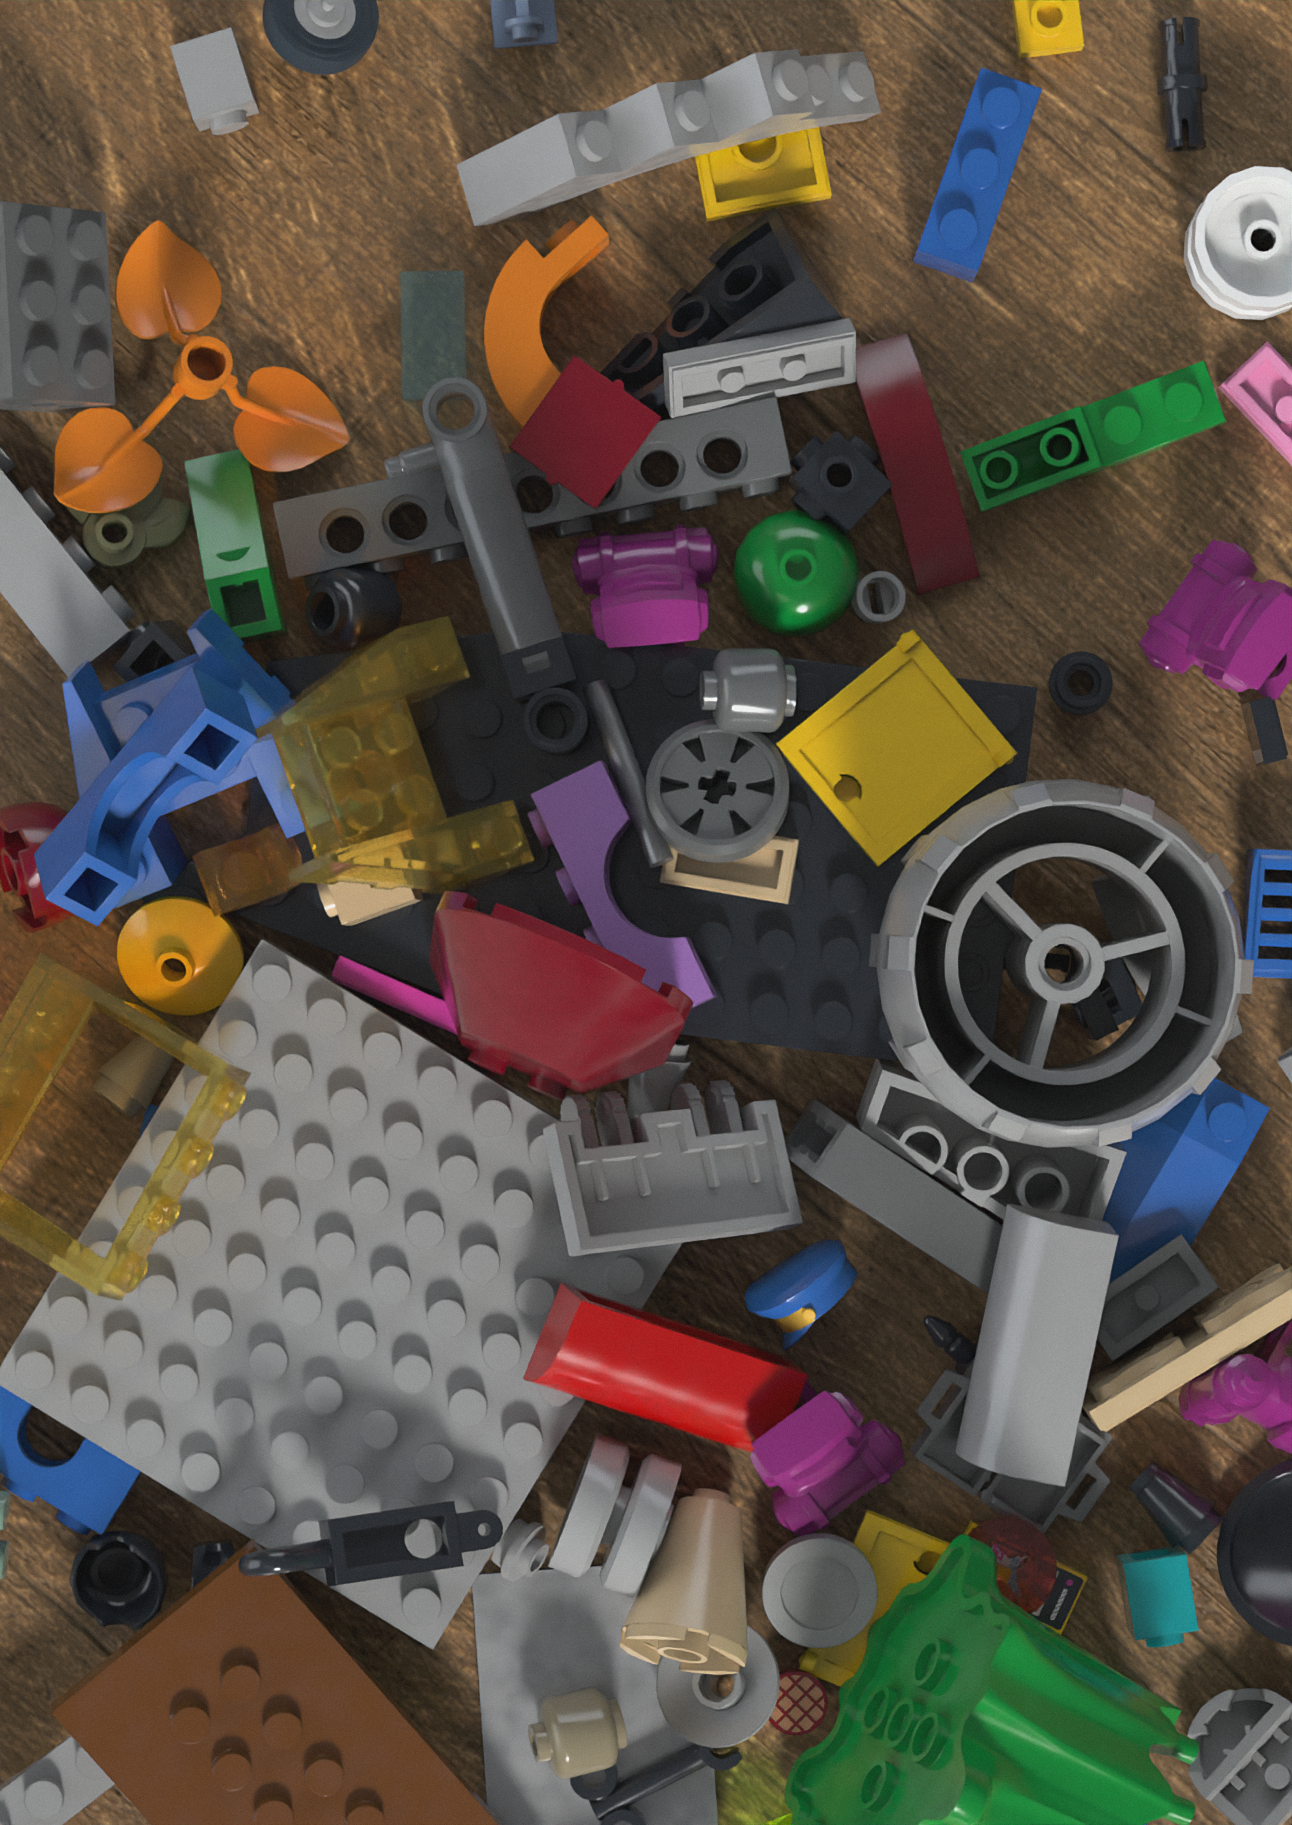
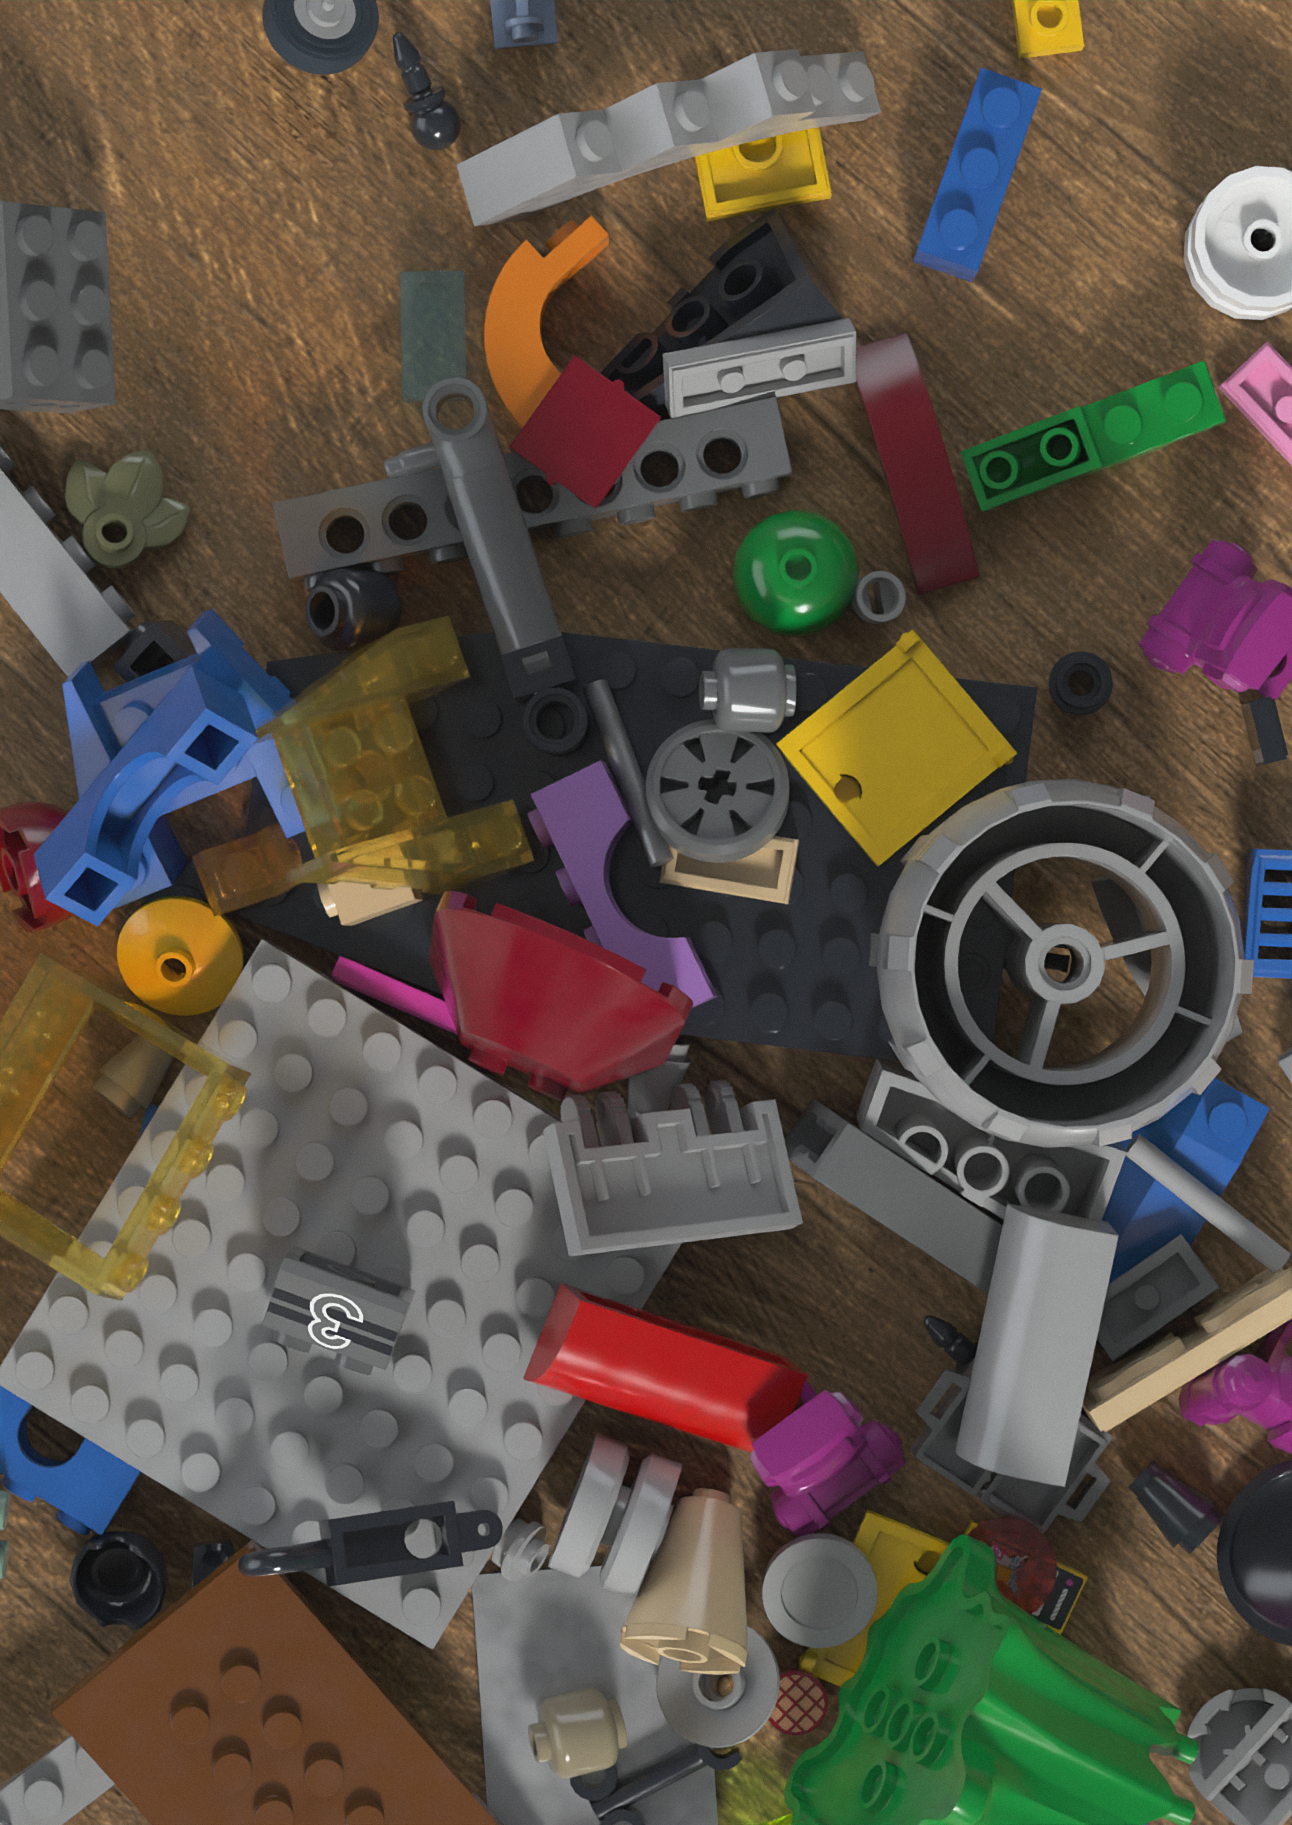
orange plant [54,220,349,513] -> none
light grey brick [170,27,260,135] -> none
green slope [184,449,289,644] -> none
magenta piece [571,525,719,648] -> none
blue piece [745,1239,858,1351] -> none
black brick [788,431,893,535] -> none
black bracket [1061,957,1143,1041] -> none
teal brick [1116,1545,1199,1648] -> none
black pin [1157,17,1208,152] -> none
none -> dark grey slope [262,1246,416,1375]
none -> black bar [393,32,461,150]
none -> light grey bar [1125,1134,1290,1273]

